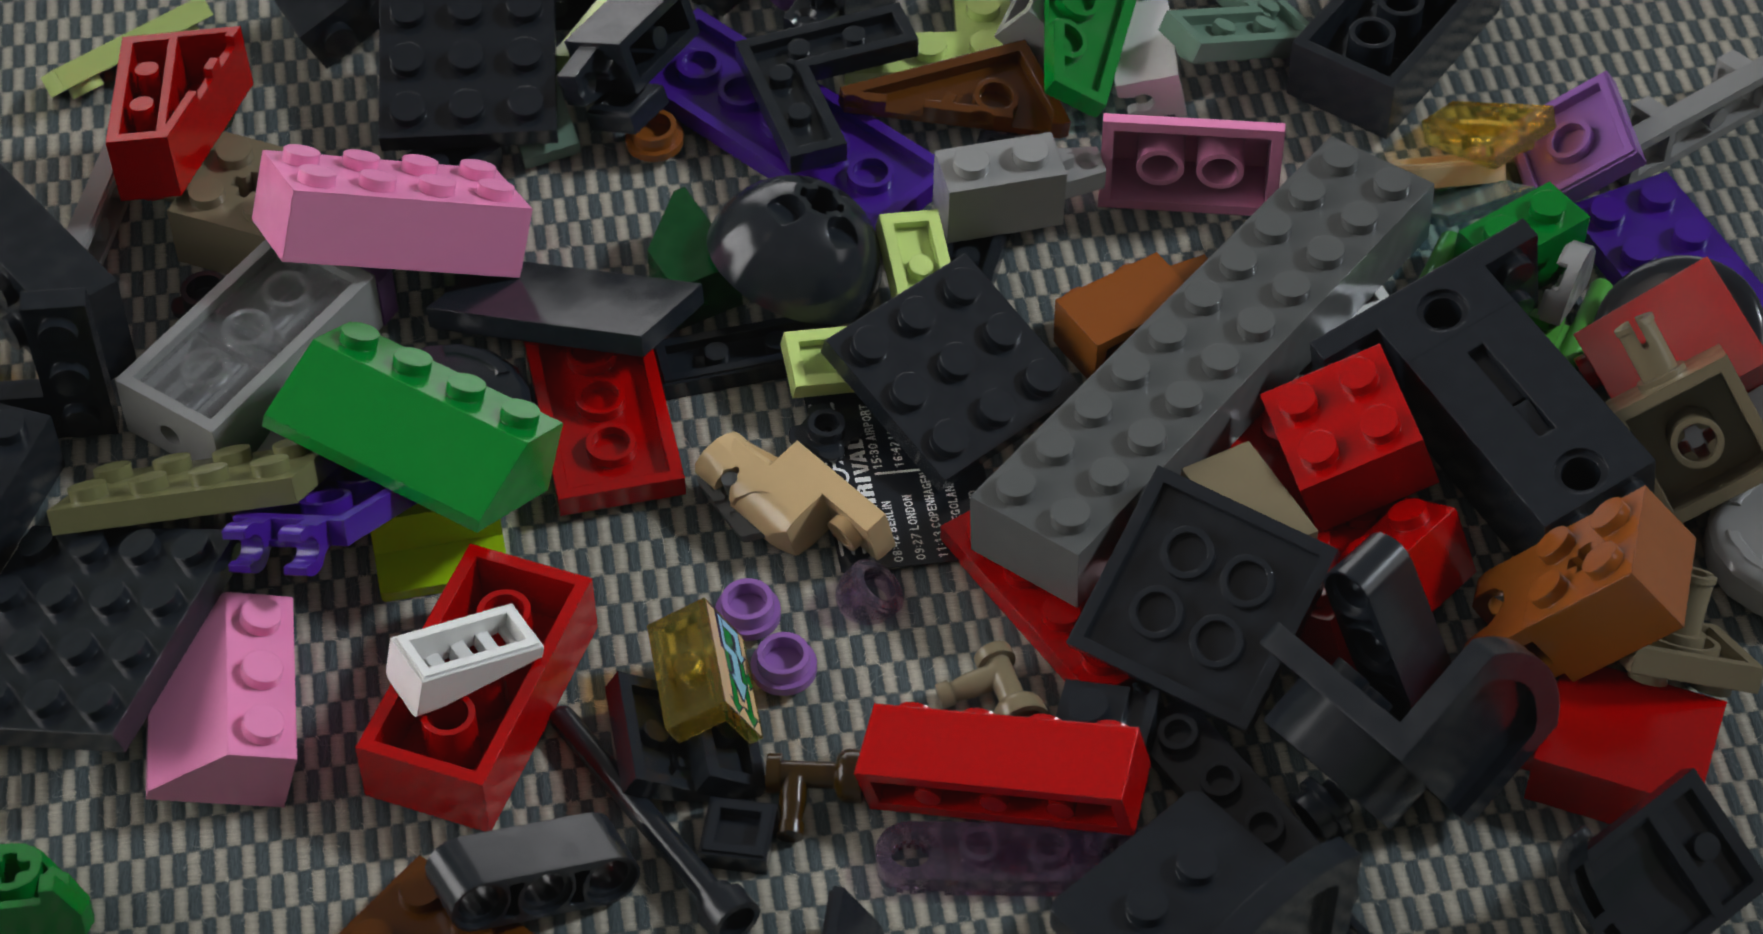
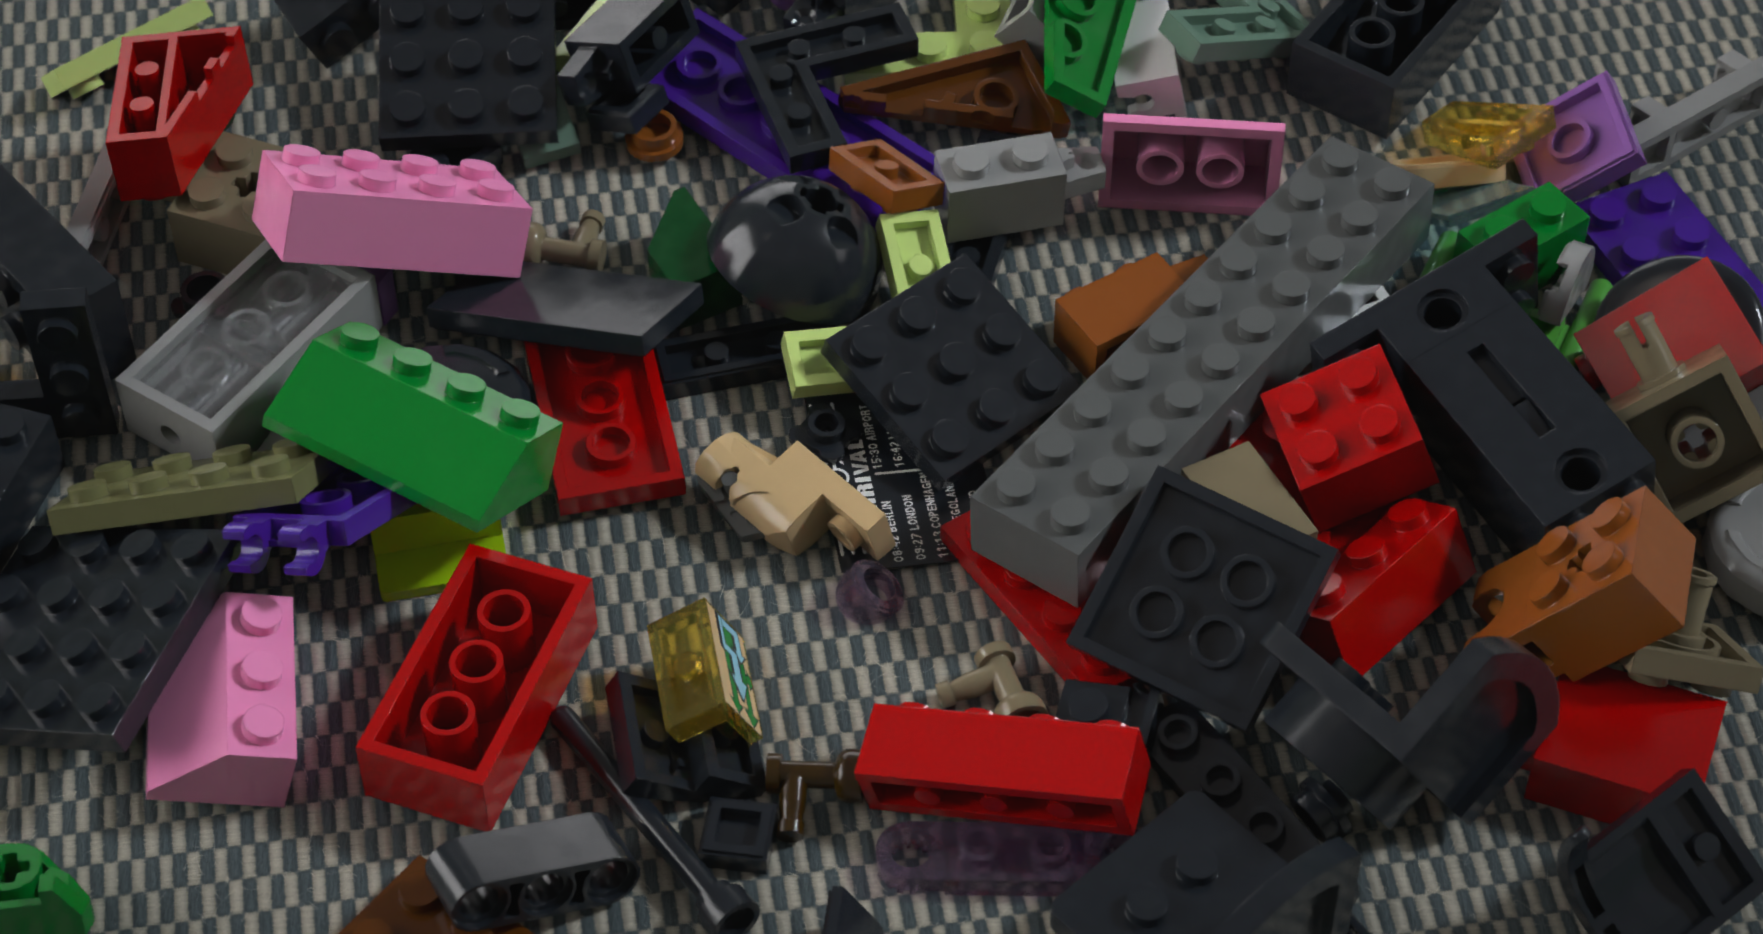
white slope [386,603,544,717] -> none
medium lavender plate [715,578,781,641] -> none
medium lavender plate [751,632,817,696] -> none
black beam [1323,532,1452,722] -> none
none -> dark tan piece [523,209,607,271]
none -> dark orange plate [828,139,945,214]

